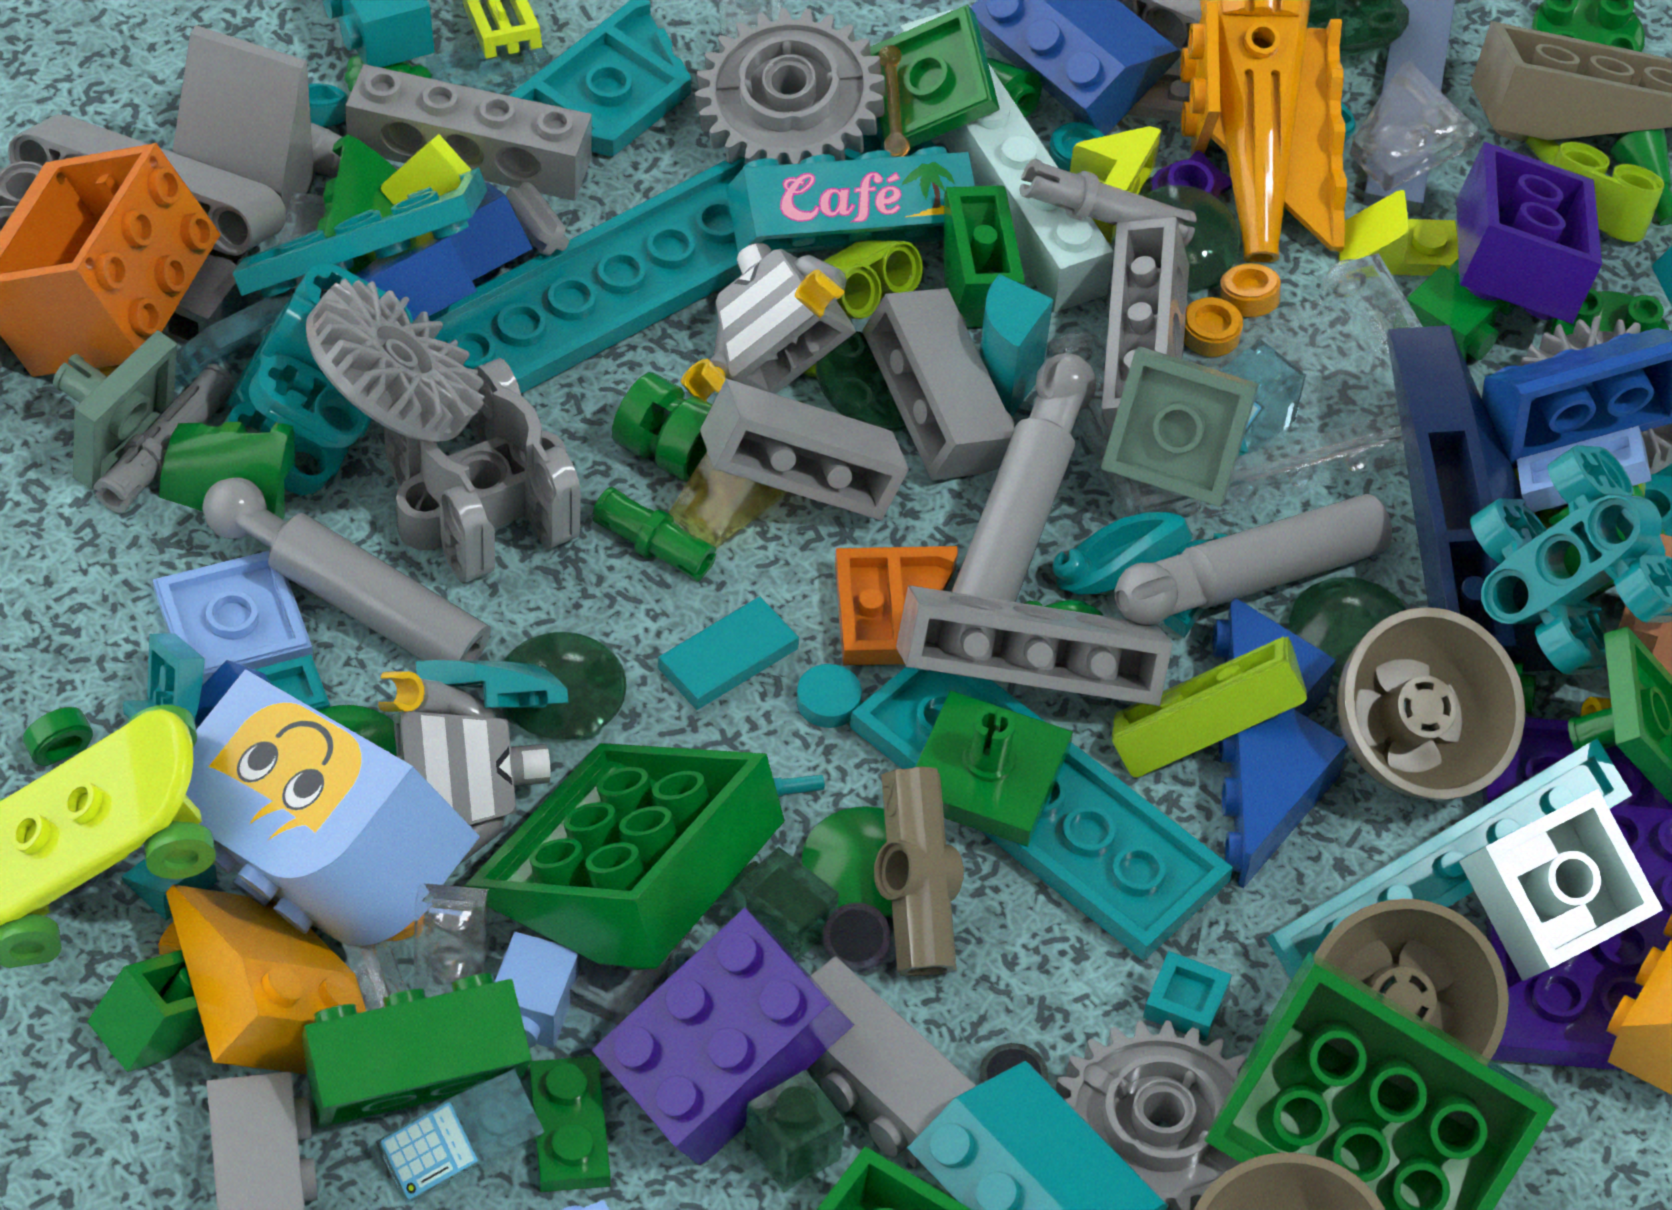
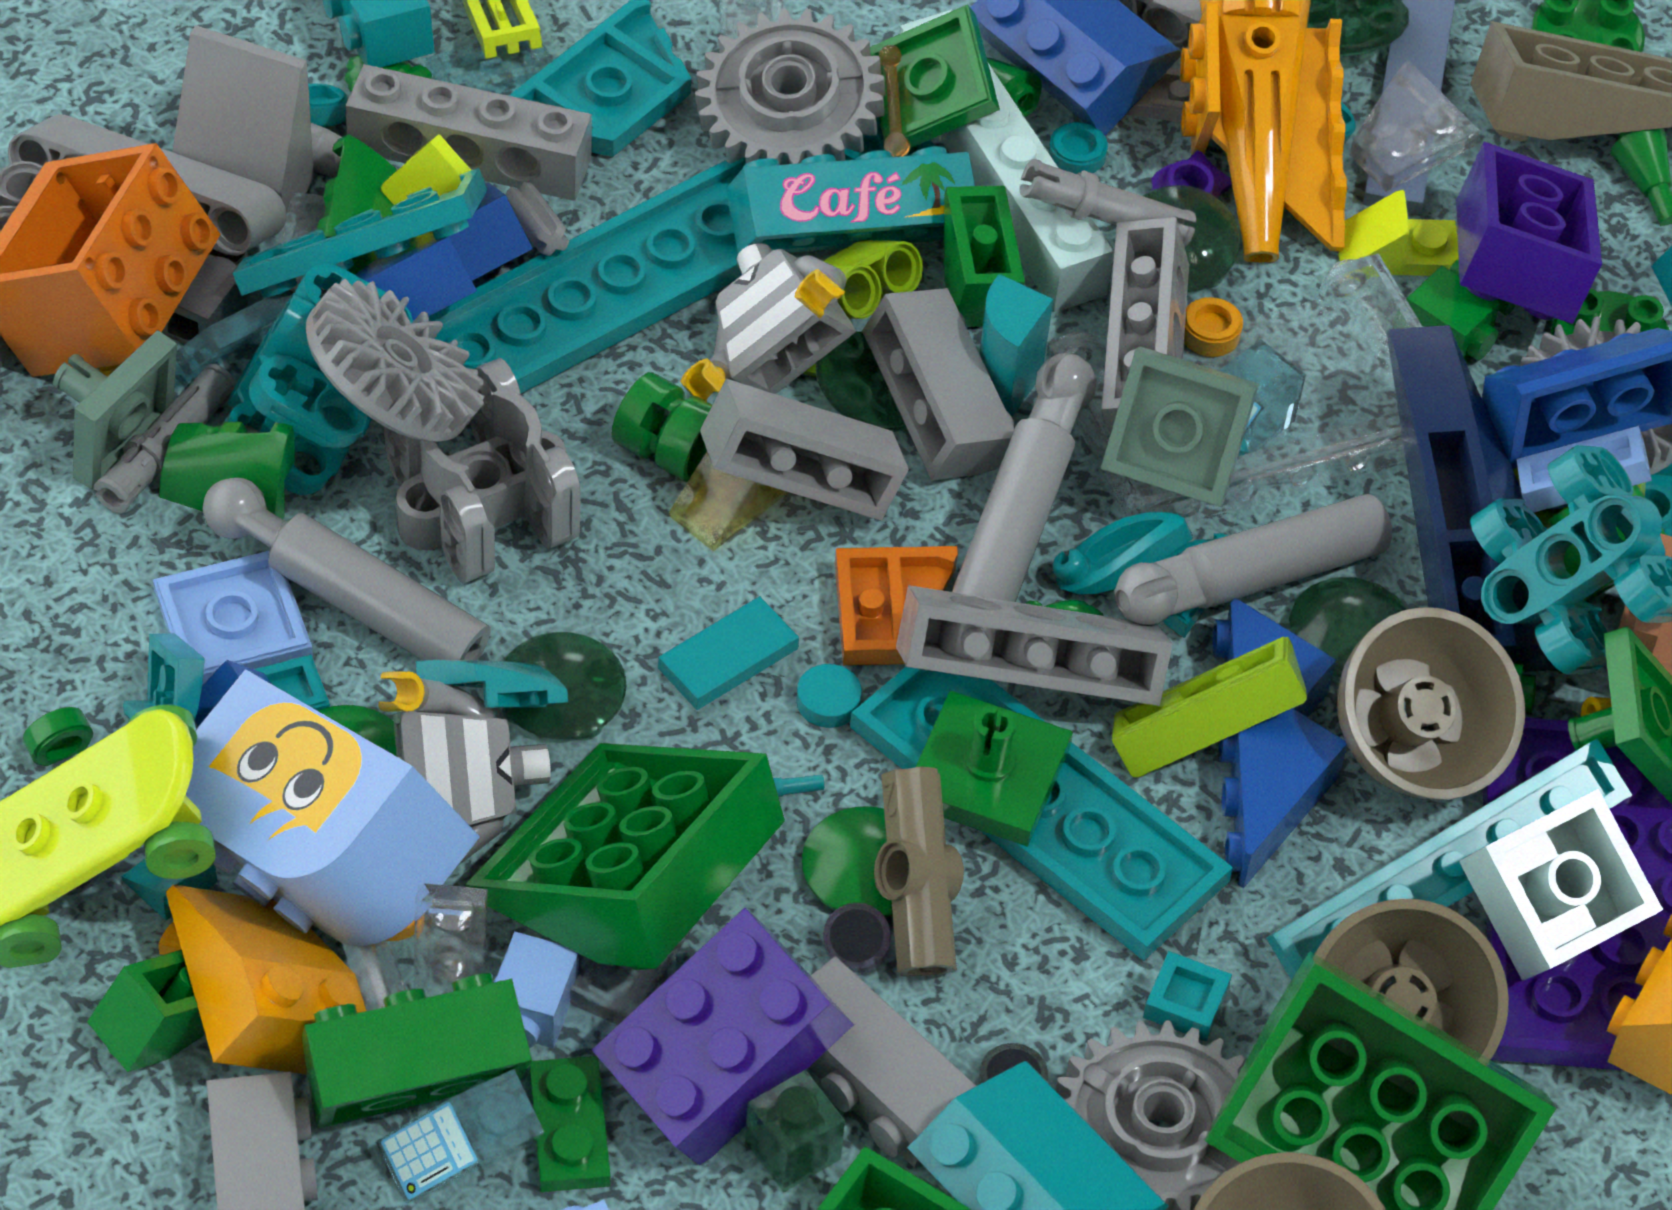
green pin [592,486,716,582] -> none
clear green brick [731,847,839,961] -> none
neon yellow slope [1070,126,1161,244] -> none
light orange tile [1220,263,1281,317] -> none
lime beam [1525,136,1665,242] -> none

